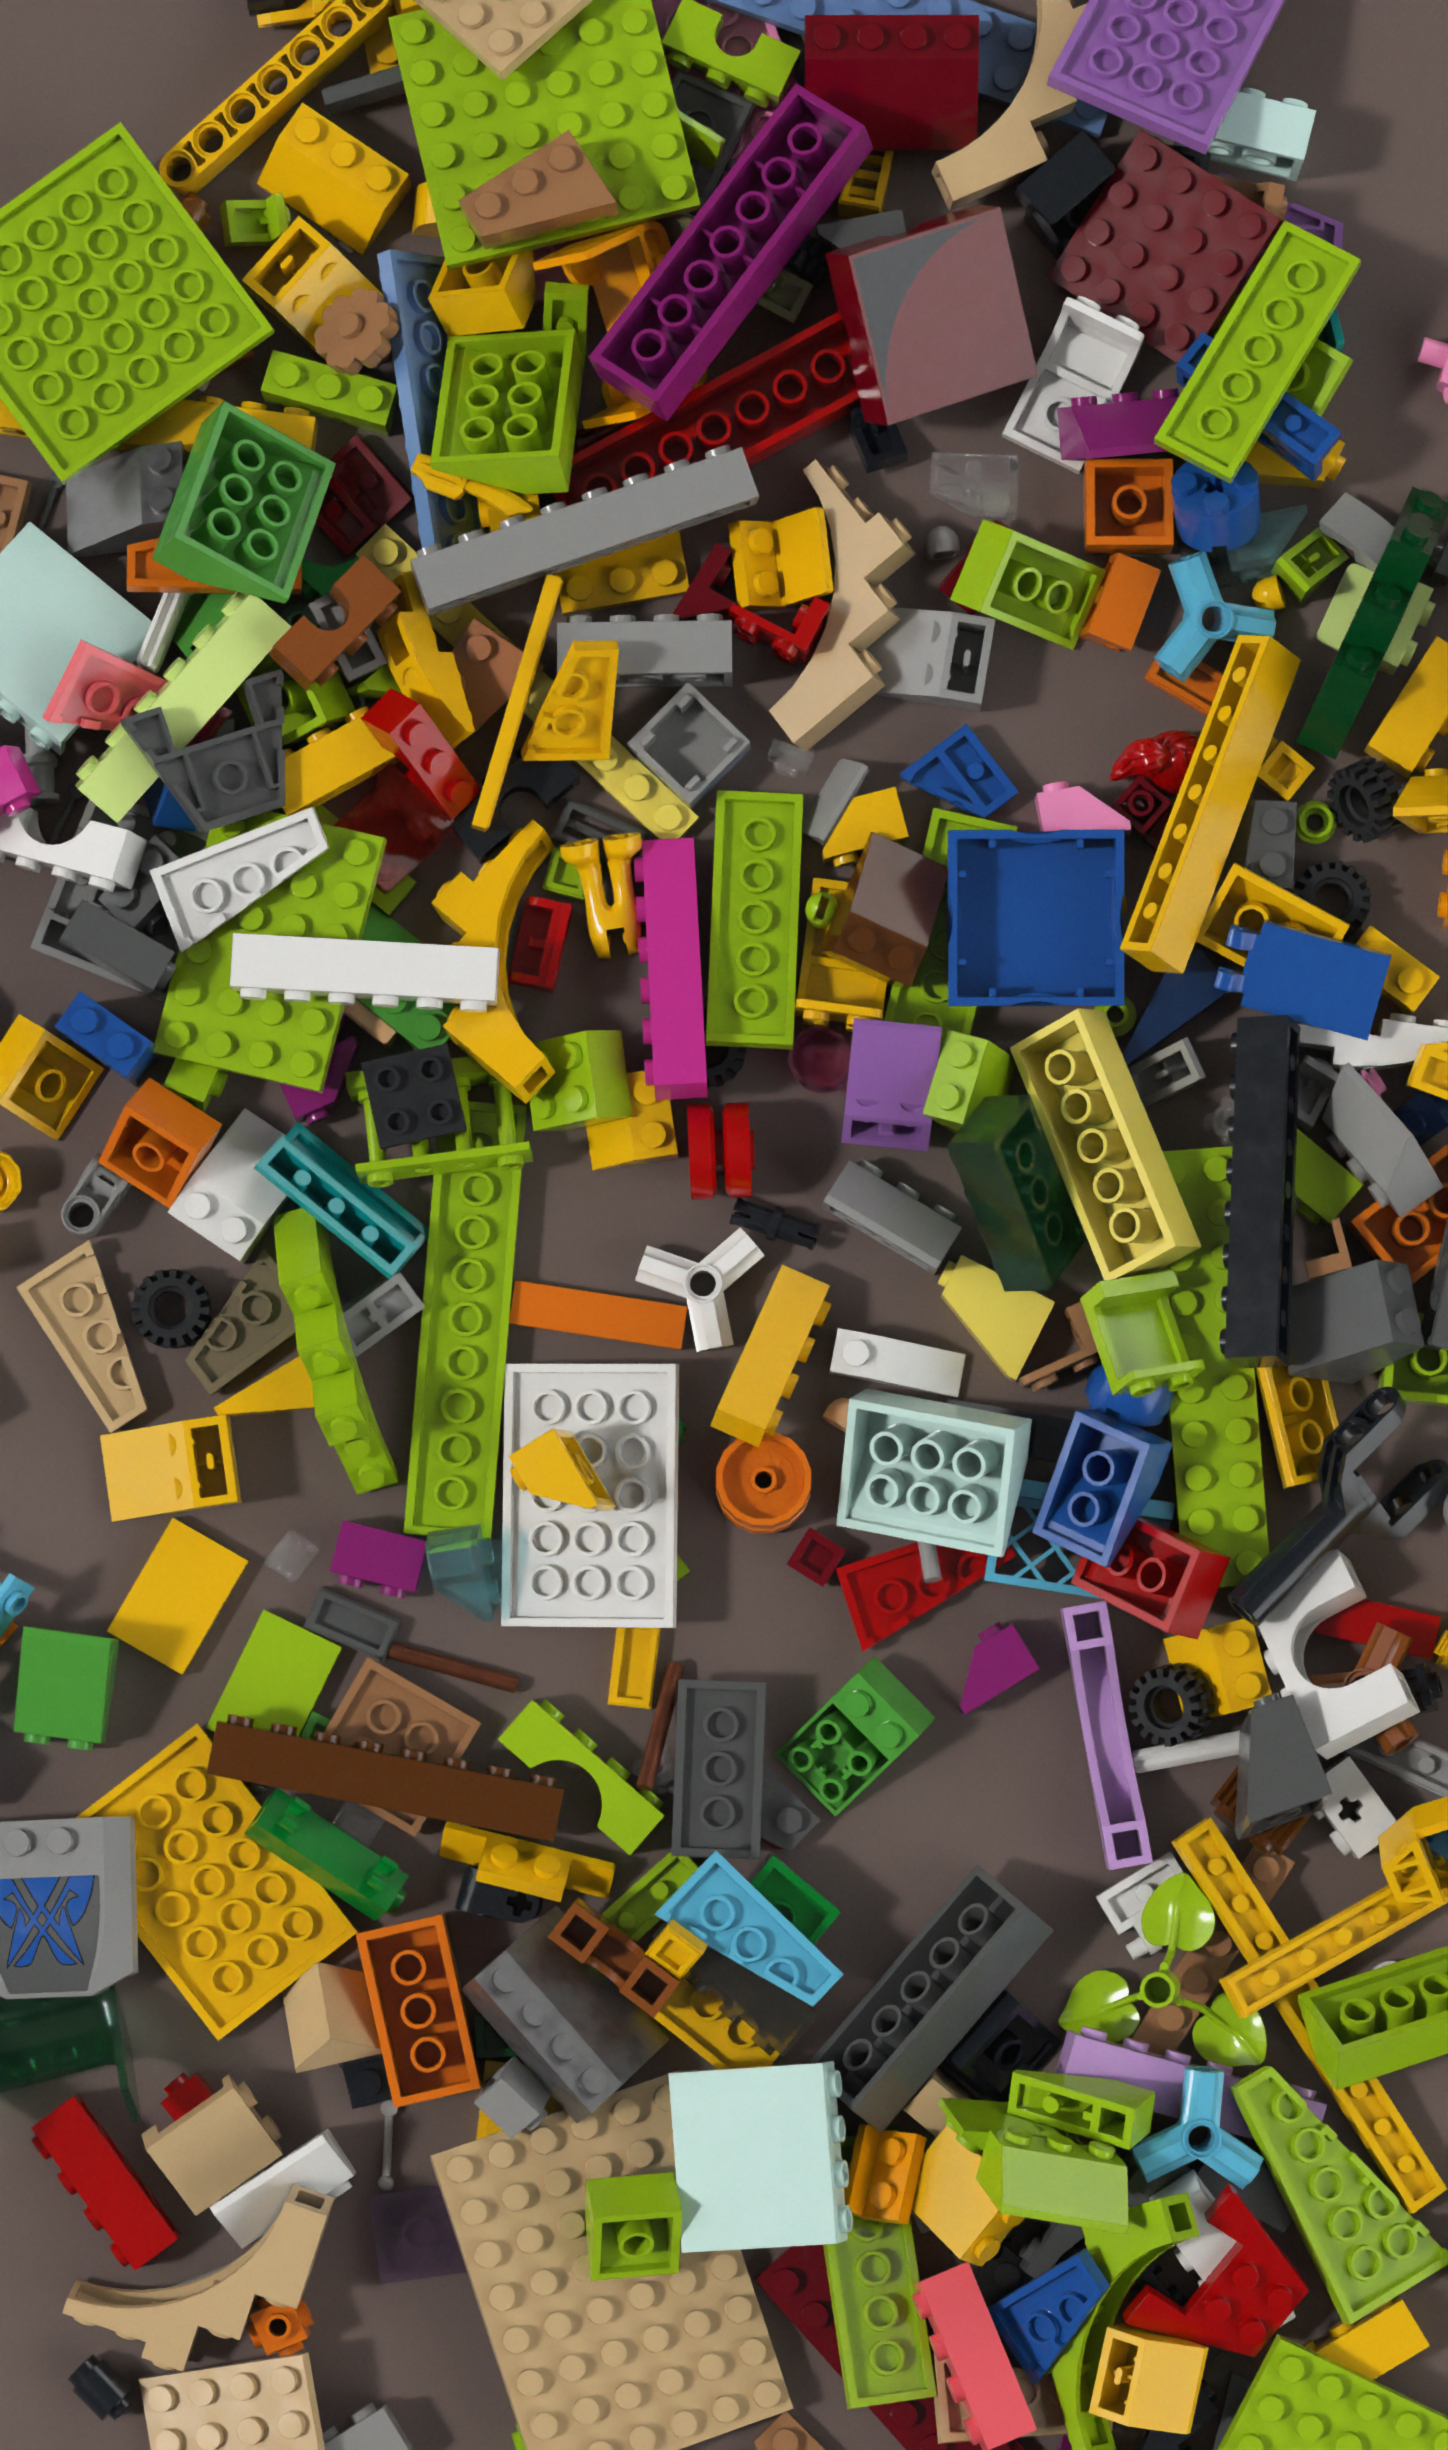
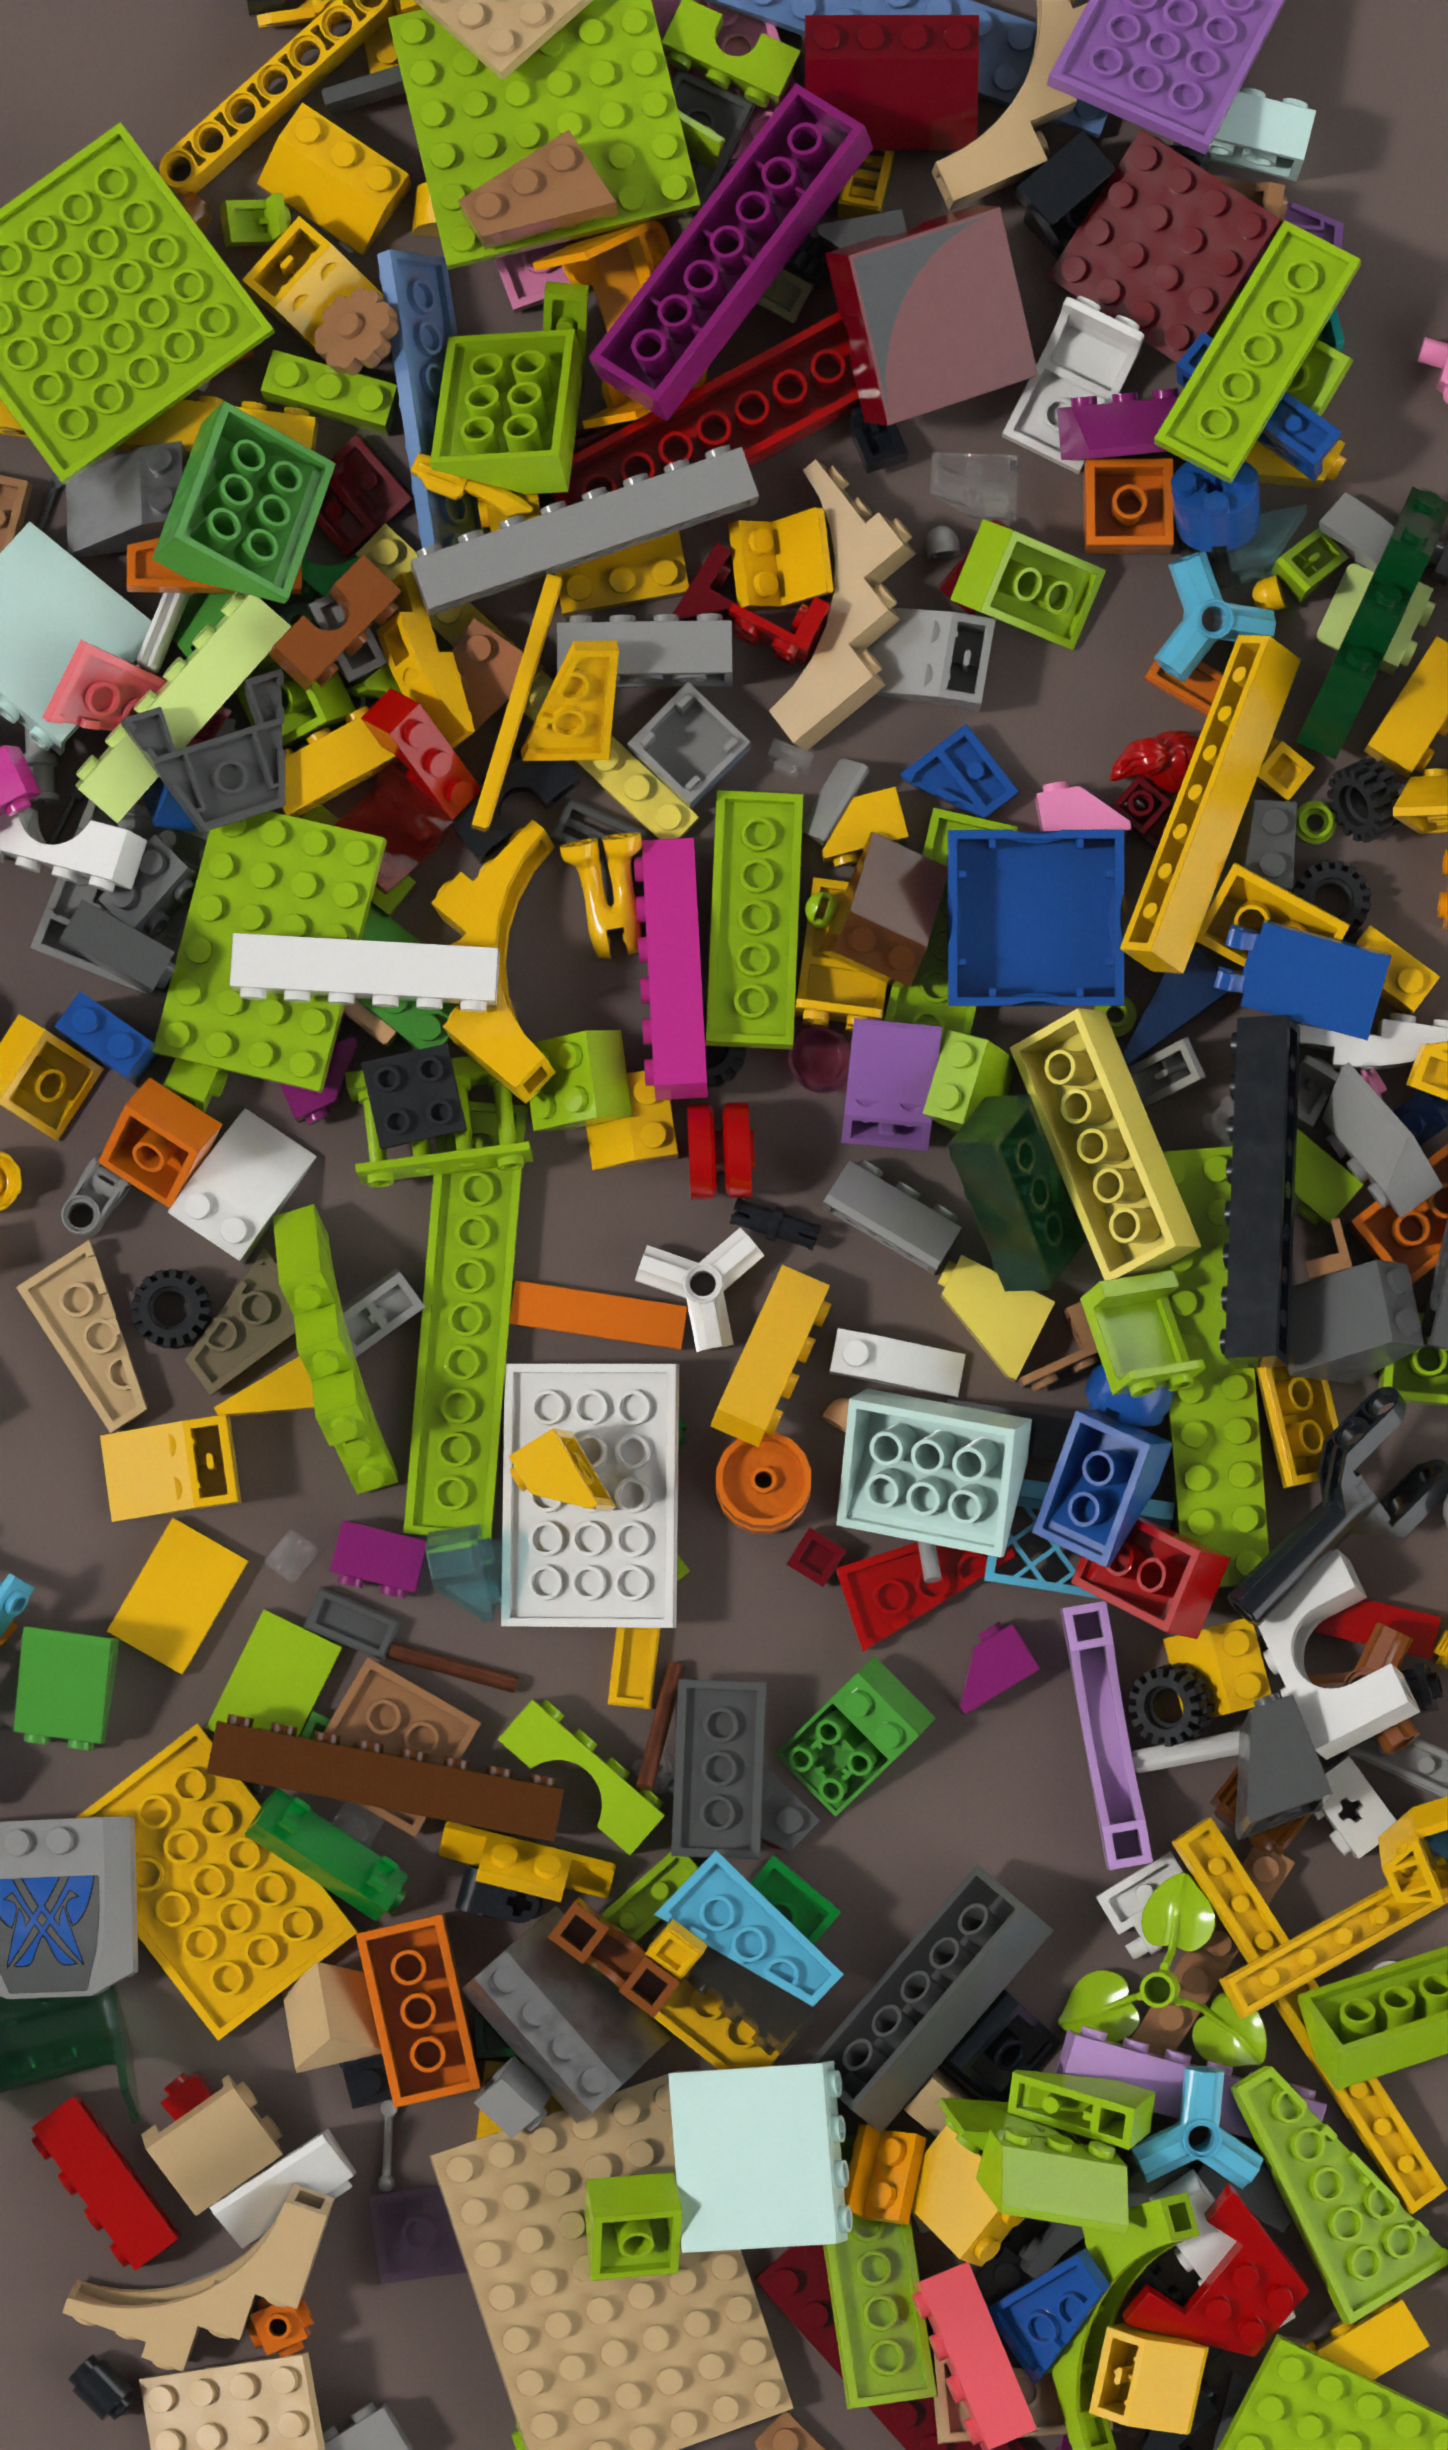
white wing [150,807,330,953] -> none
teal slope [254,1122,429,1279] -> none
yellow slope [428,250,536,337] -> none
red hinge [508,896,573,994] -> none
lime tile [542,847,585,901] -> none
orange hinge [1079,552,1161,652] -> none

